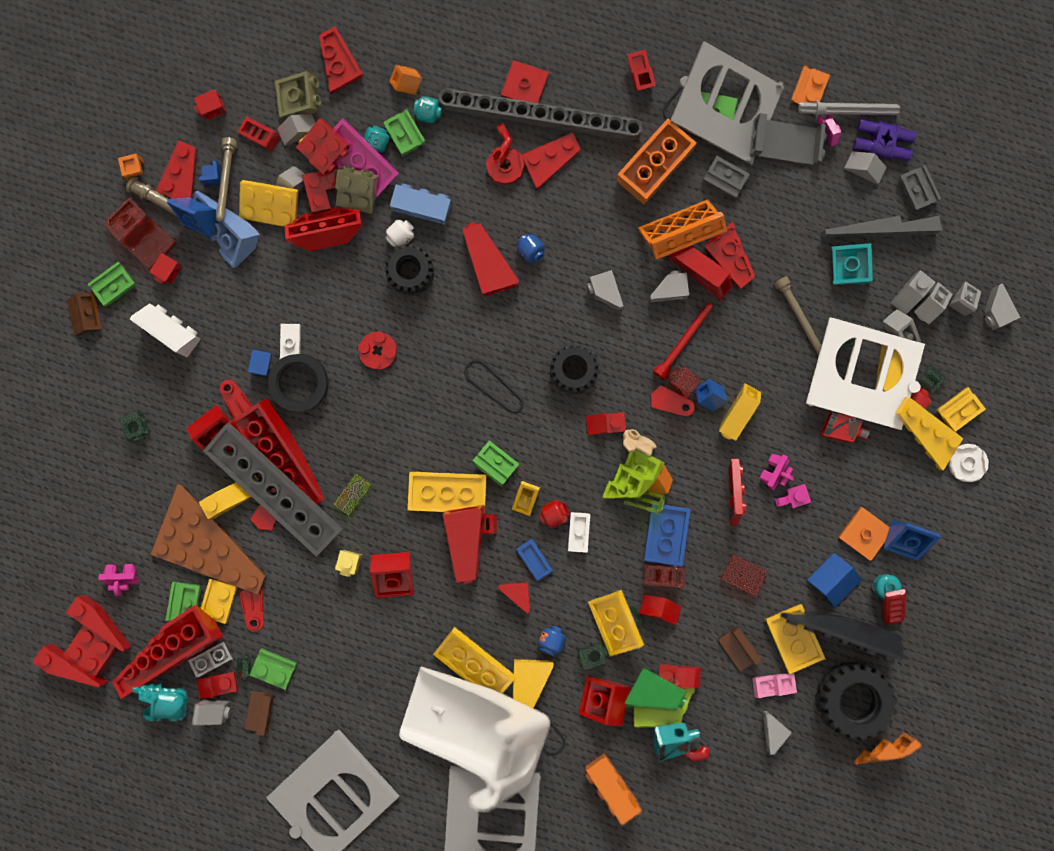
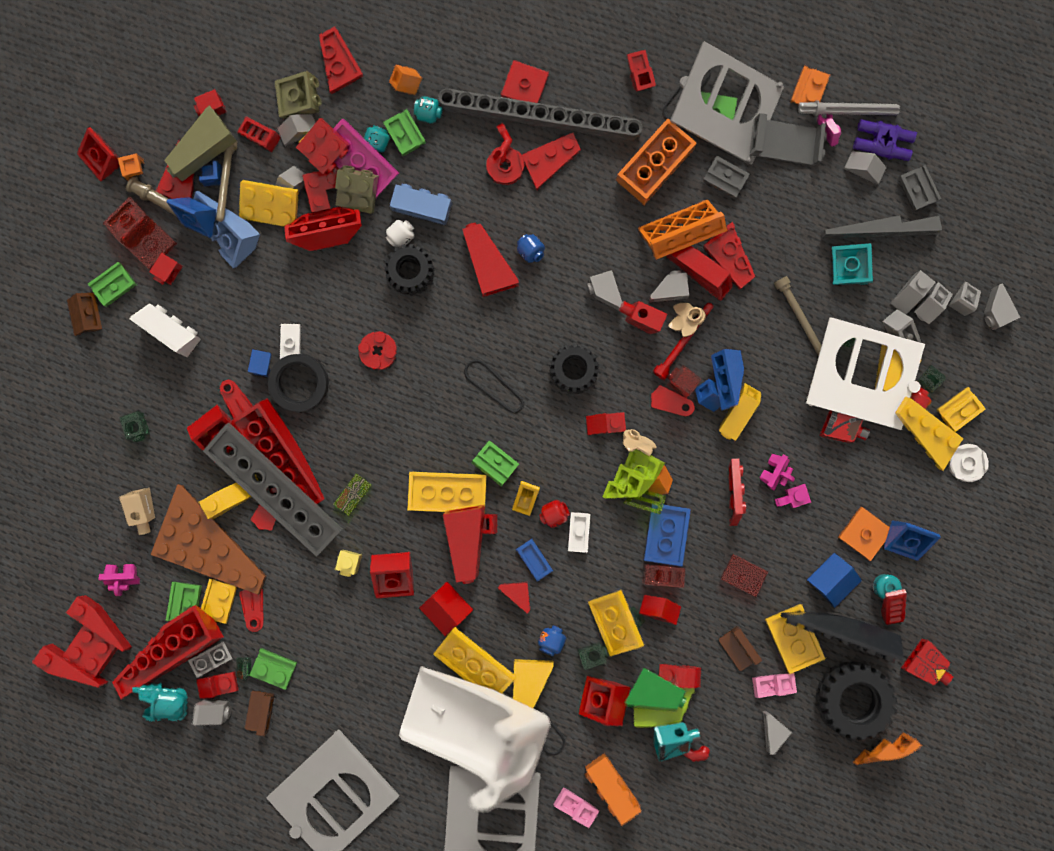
none -> red slope [77,127,120,181]
none -> tan torso [120,488,155,535]
none -> olive slope [164,105,236,181]
none -> red slope [419,581,473,636]
none -> bright pink slope [554,787,599,828]
none -> red torso [619,301,667,334]
none -> tan plate [668,303,706,337]
none -> blue slope [711,349,744,410]
none -> red torso [901,639,953,685]

